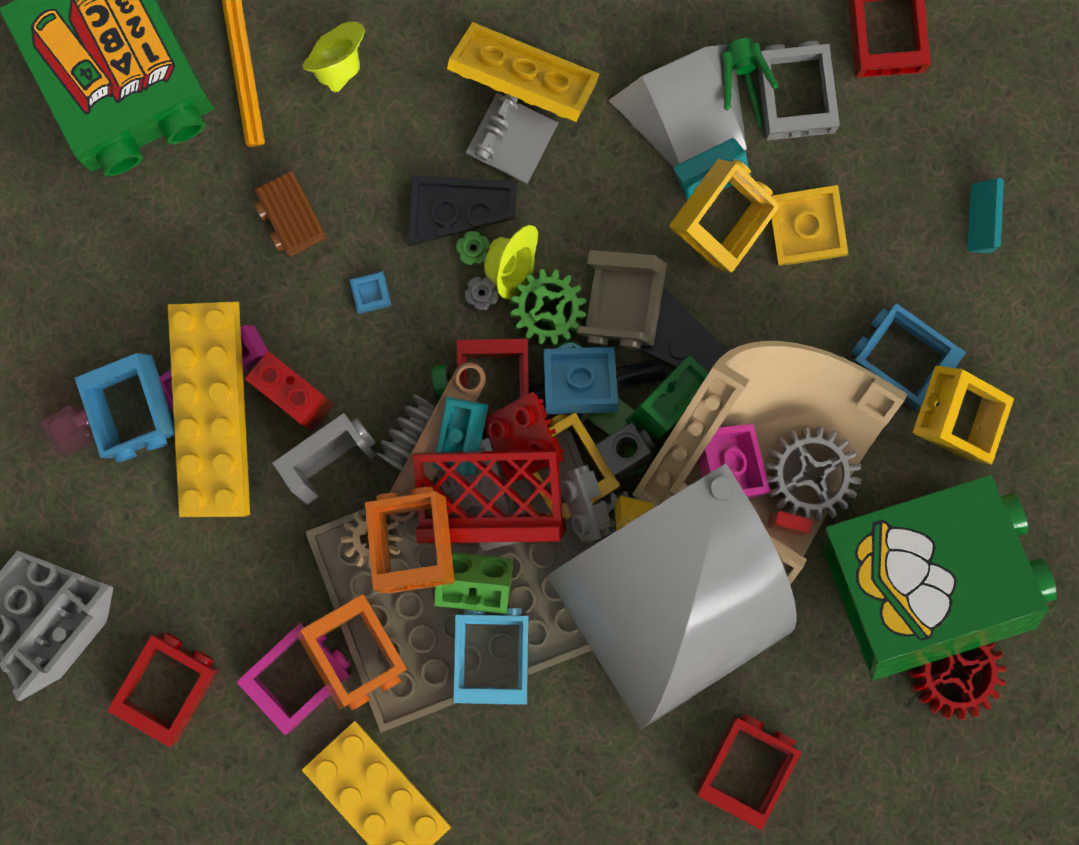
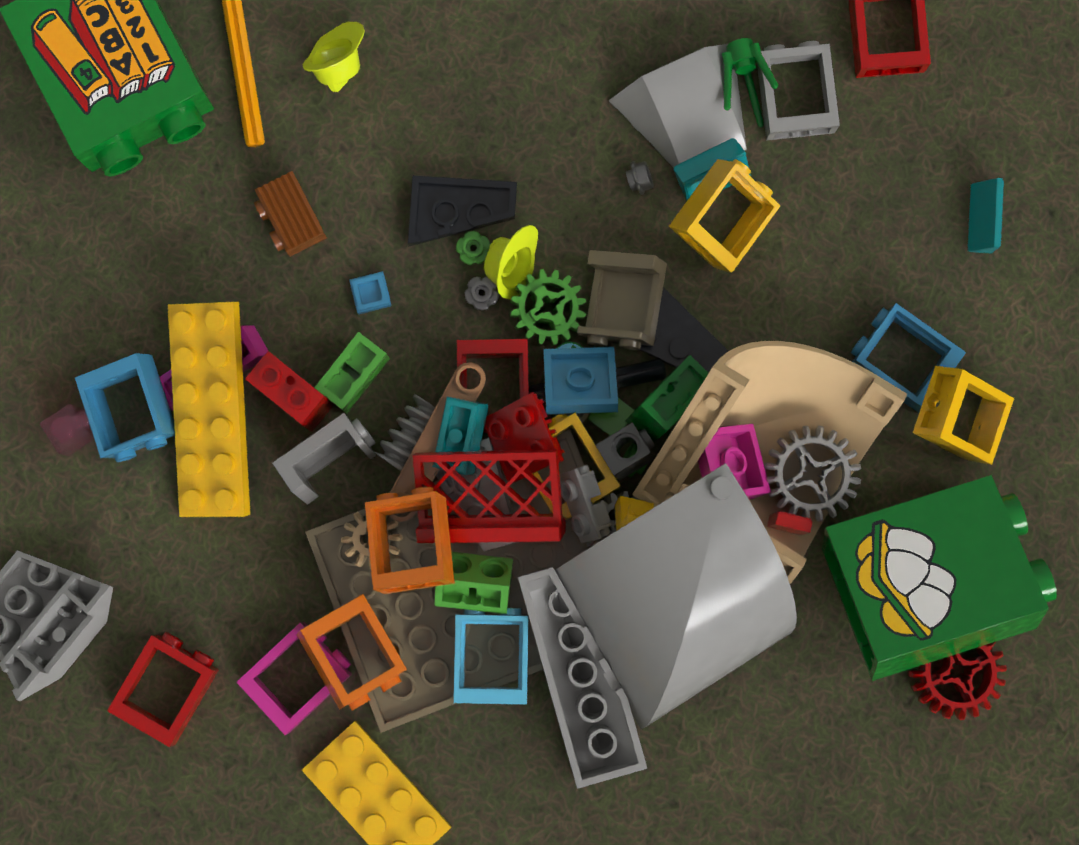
green tile [432,364,451,400] -> none
yellow plate [447,22,599,122] -> none
light grey hinge [466,93,558,184] -> none
red window [695,714,802,830] -> none
yellow plate [771,185,848,266] -> none
none -> bright green brick [314,332,390,414]
none -> light grey wedge [518,567,648,789]
none -> flat silver plate [626,161,654,195]

